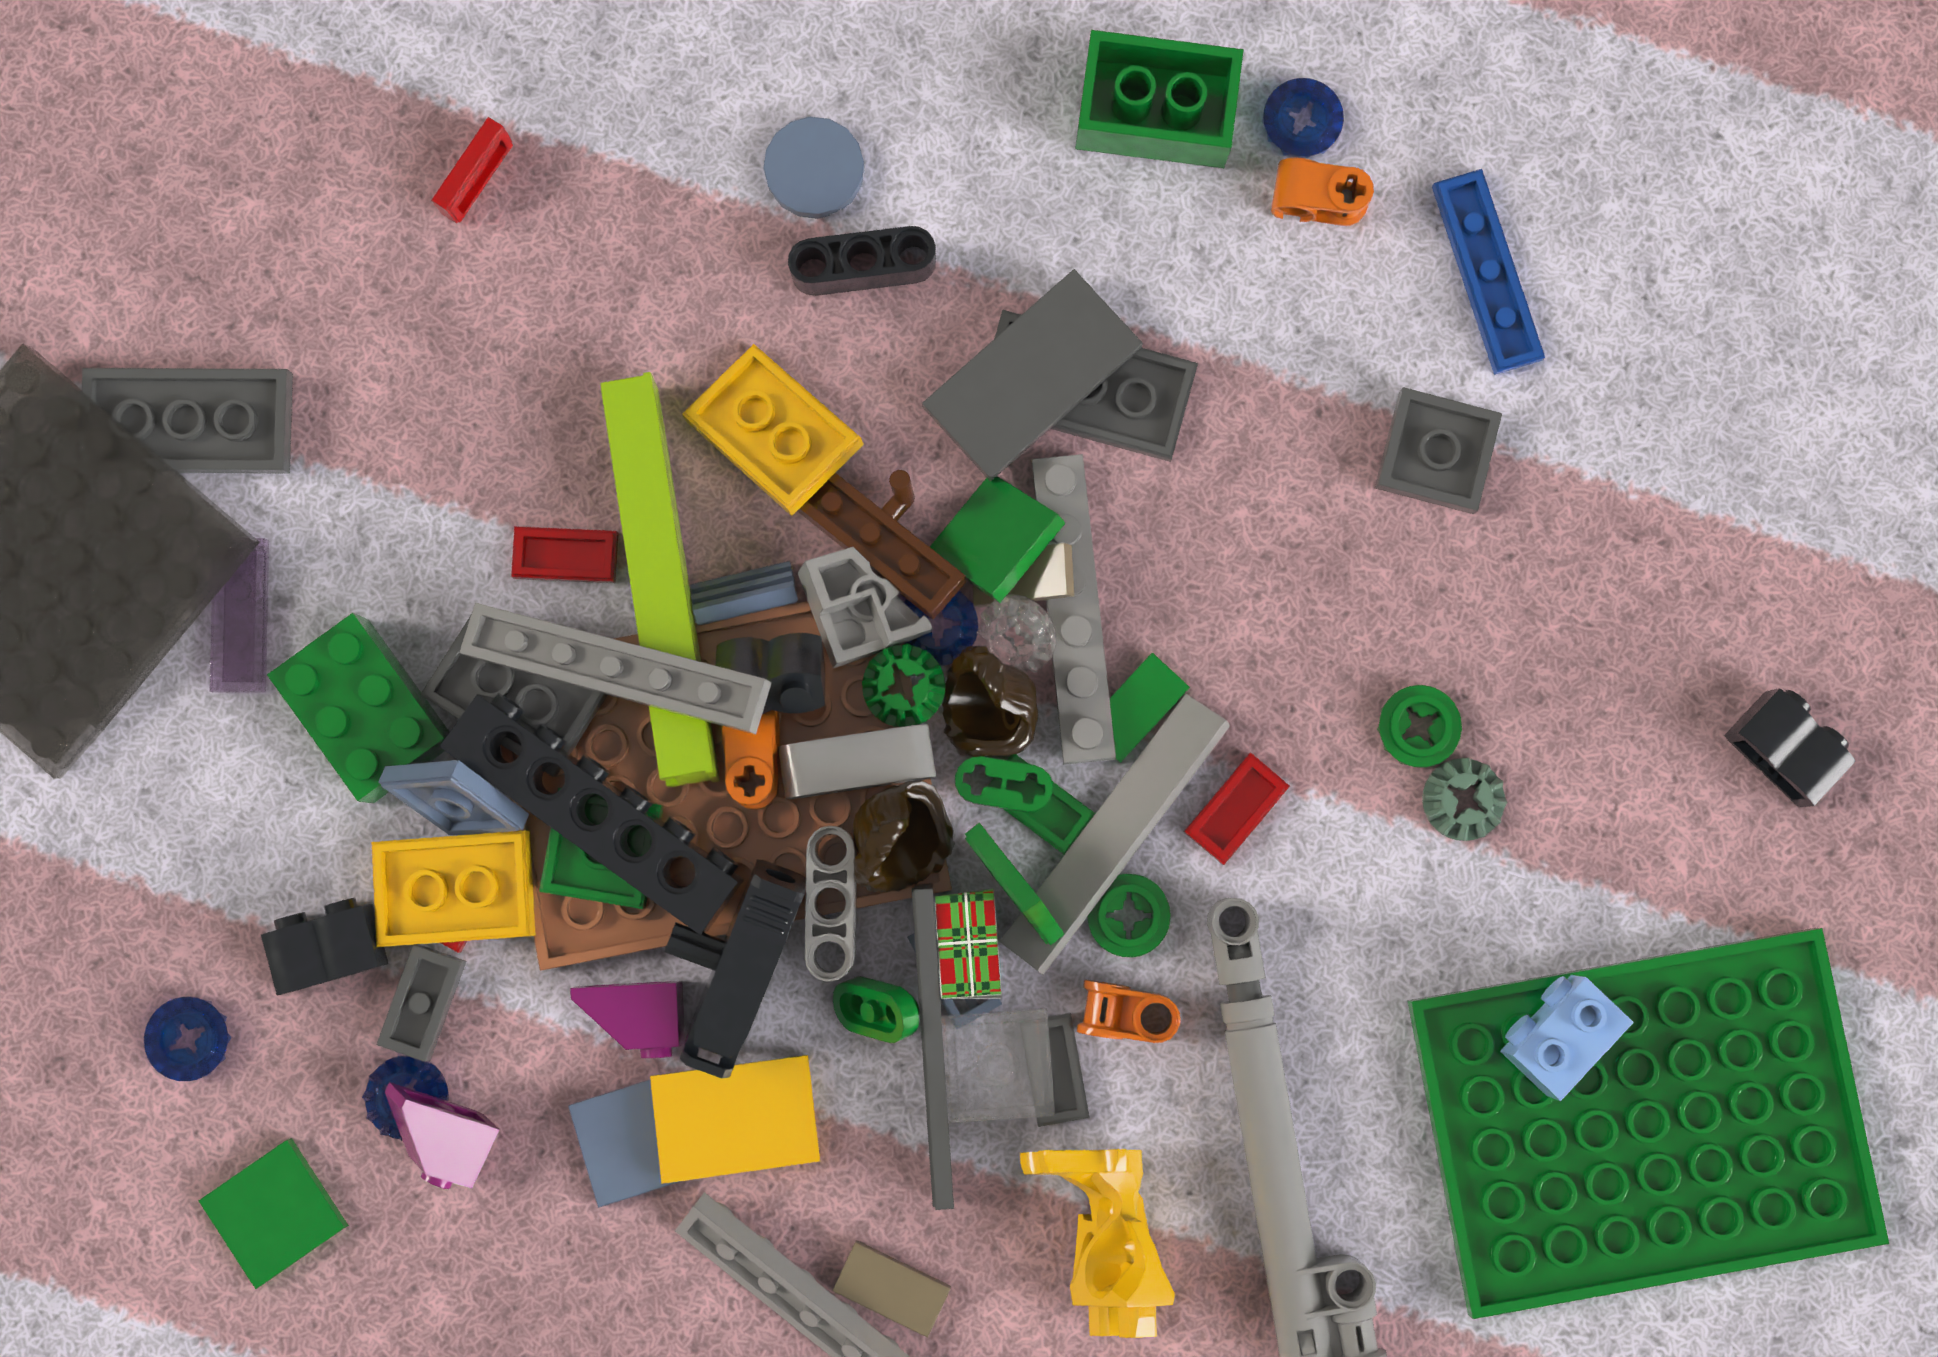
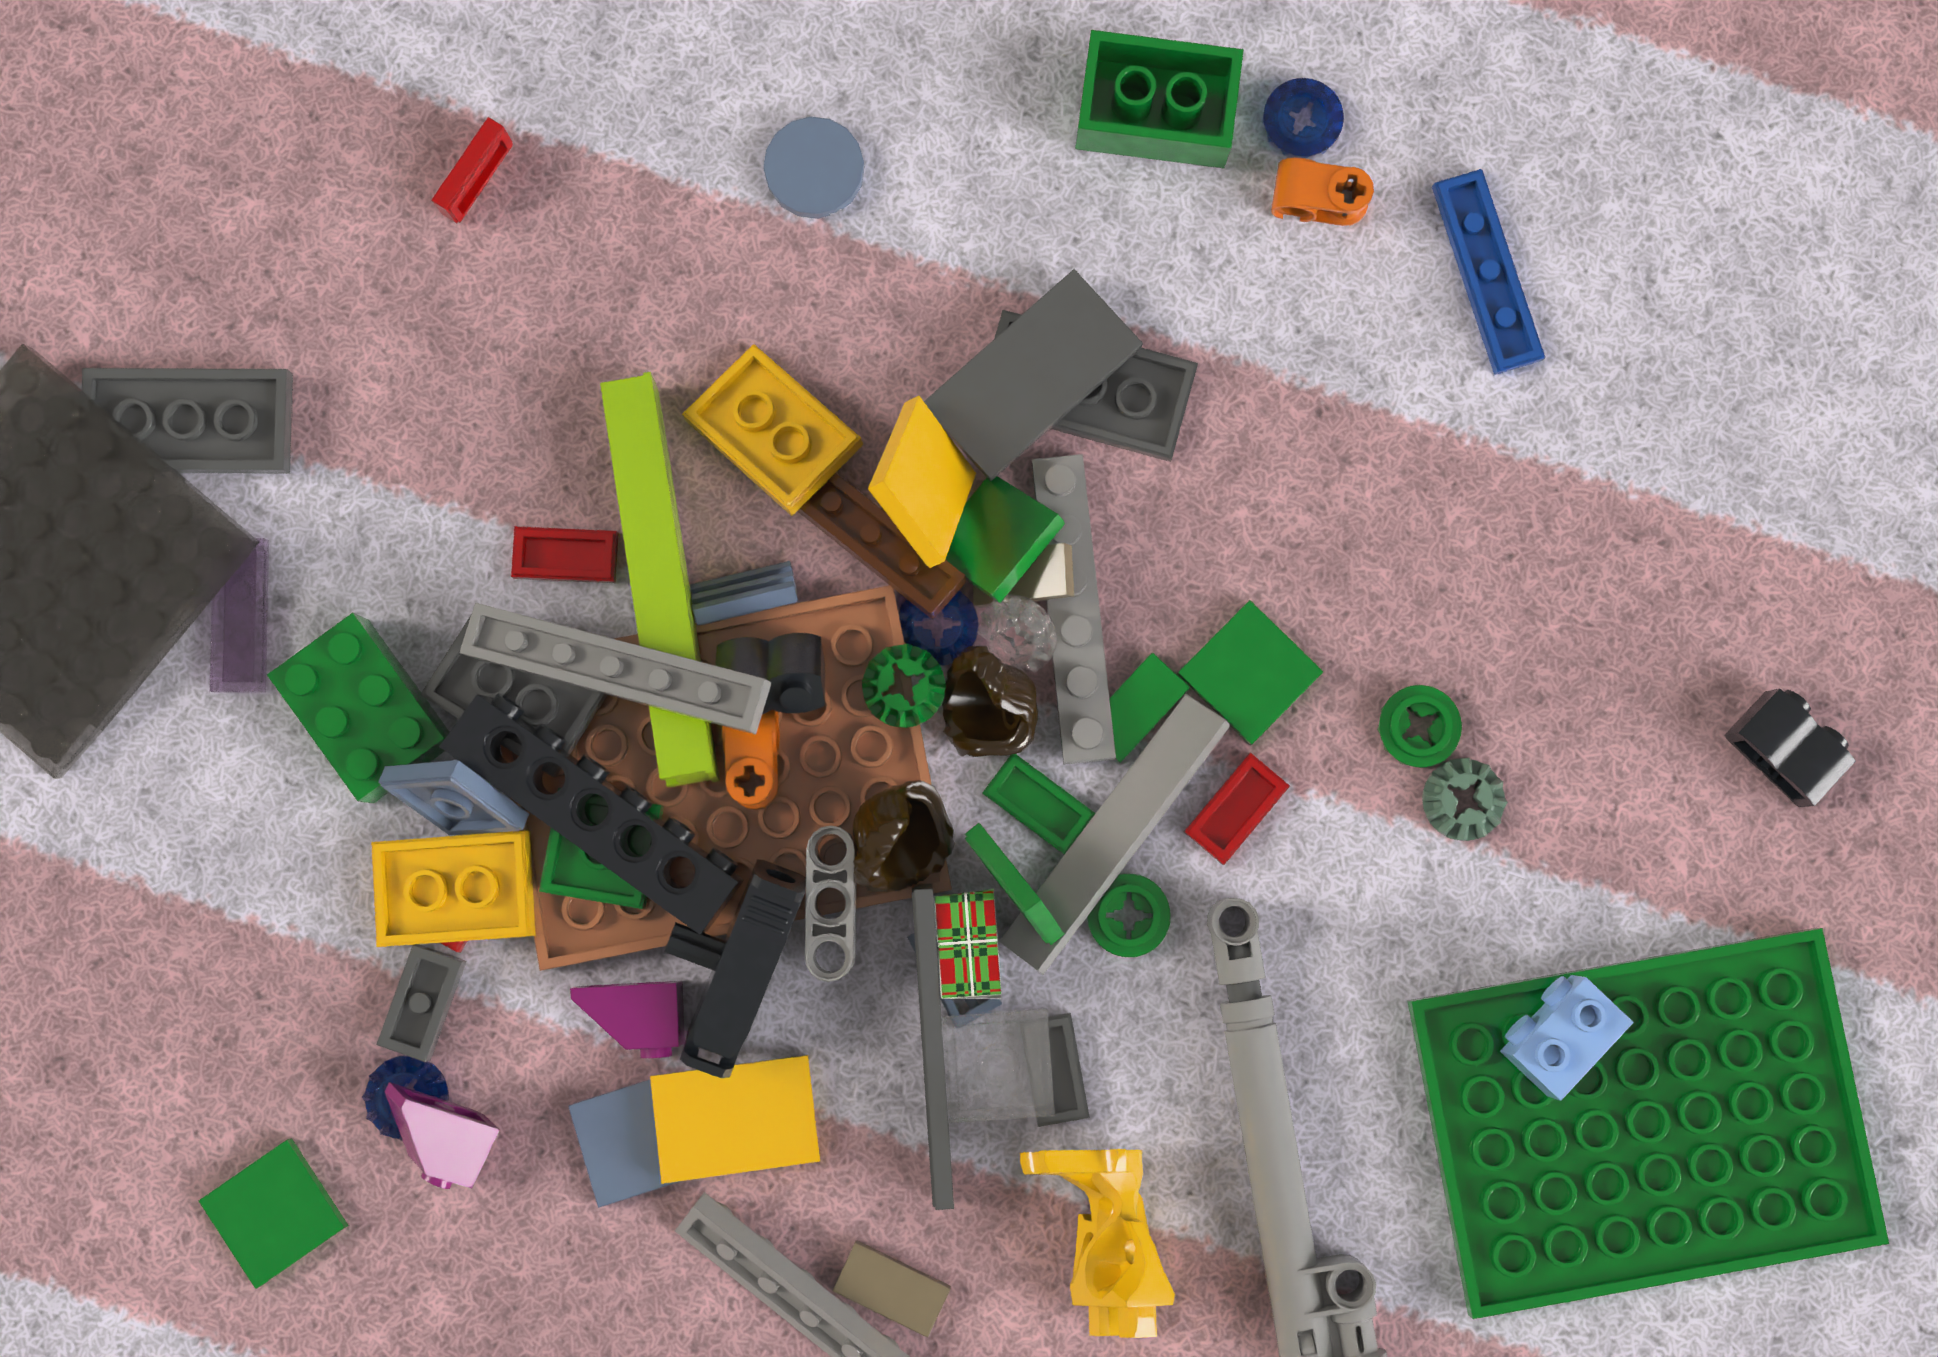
clear blue gear [144,996,232,1081] -> none
black brick [261,898,389,996] -> none
light grey beam [778,724,936,799] -> none
black beam [788,226,936,296] -> none
light grey slope [797,547,933,668] -> none
green plate [833,976,919,1043] -> none
green beam [955,757,1053,812] -> none
orange piece [1077,980,1180,1043] -> none
dark grey plate [1375,387,1502,514] -> none
none -> yellow tile [868,395,976,568]
none -> green tile [1177,600,1323,746]

